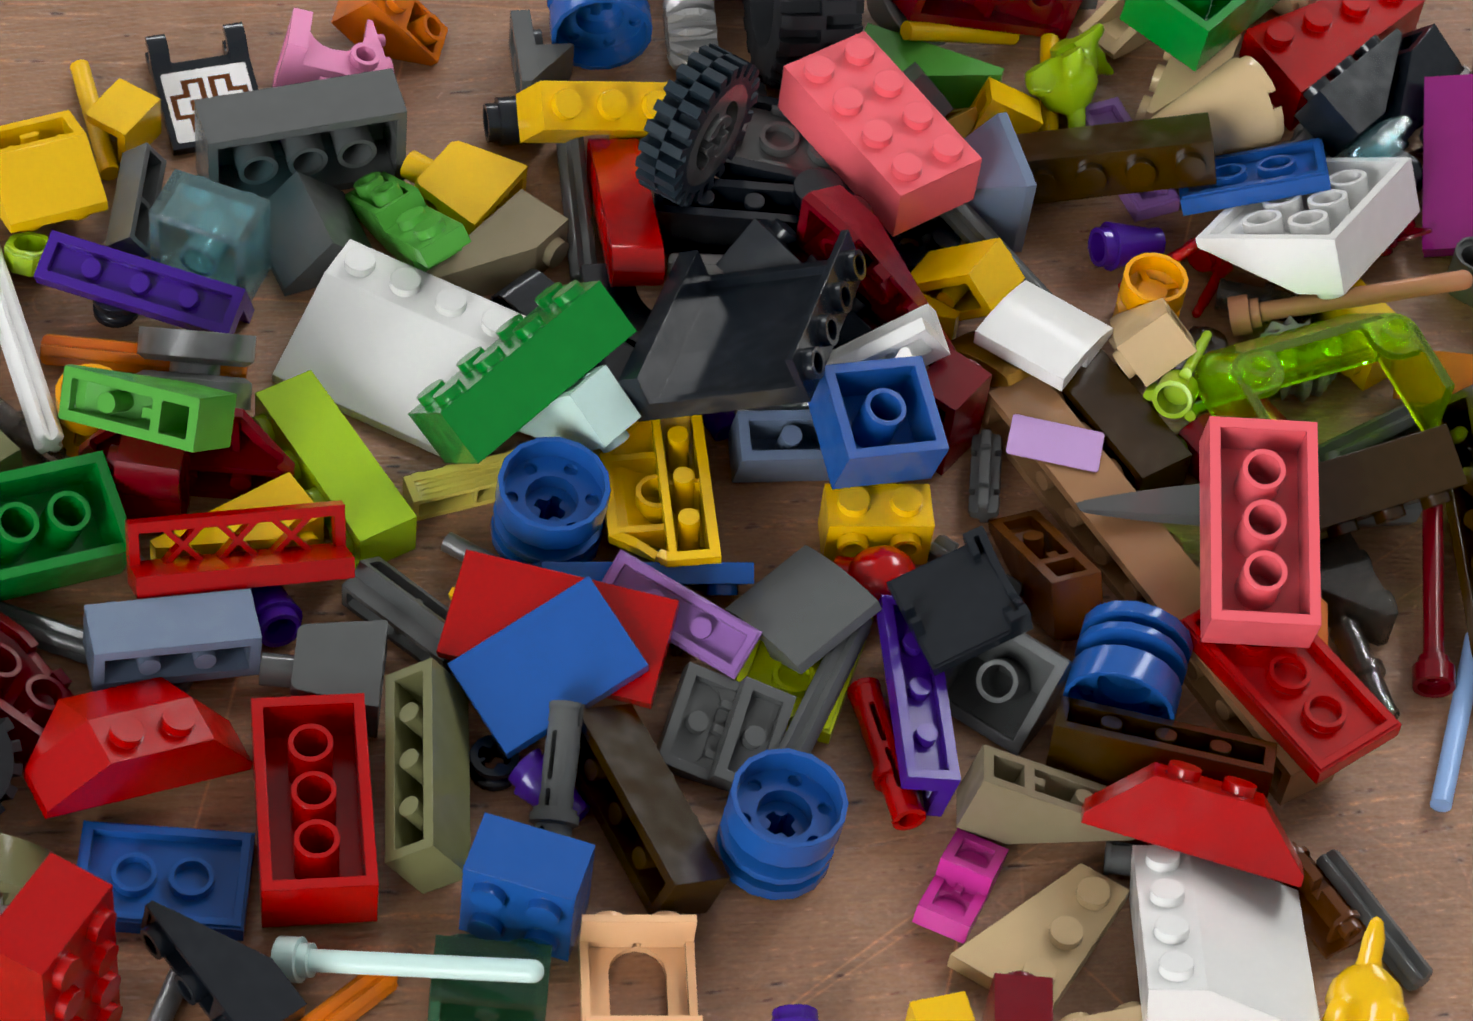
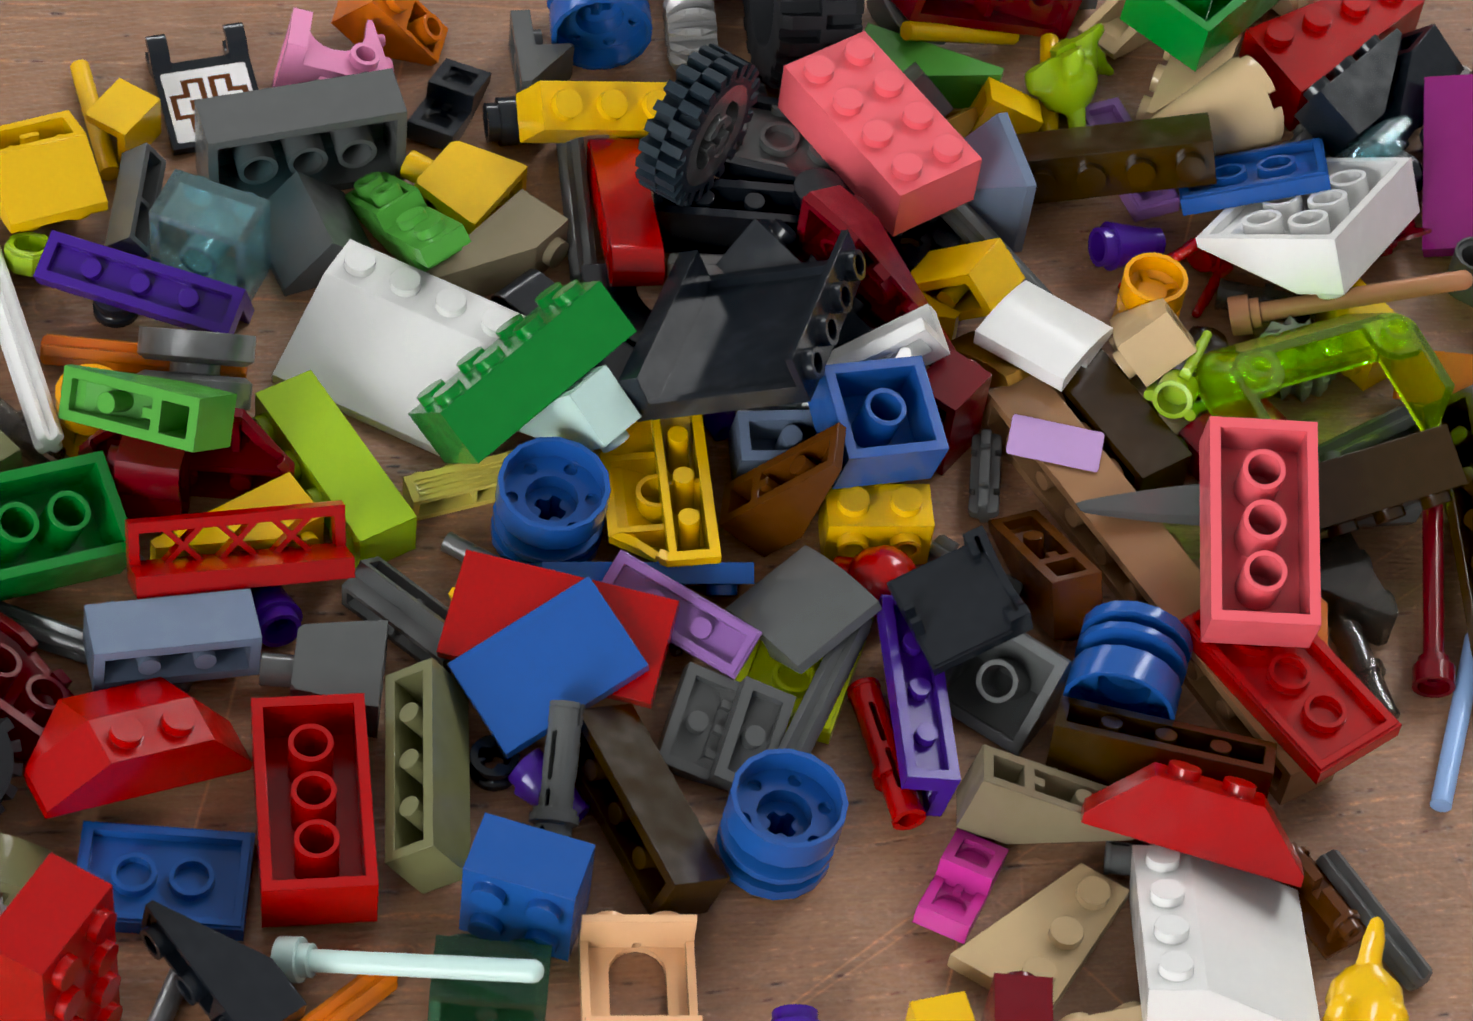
none -> black slope [407,58,491,150]
none -> reddish brown slope [719,422,846,557]

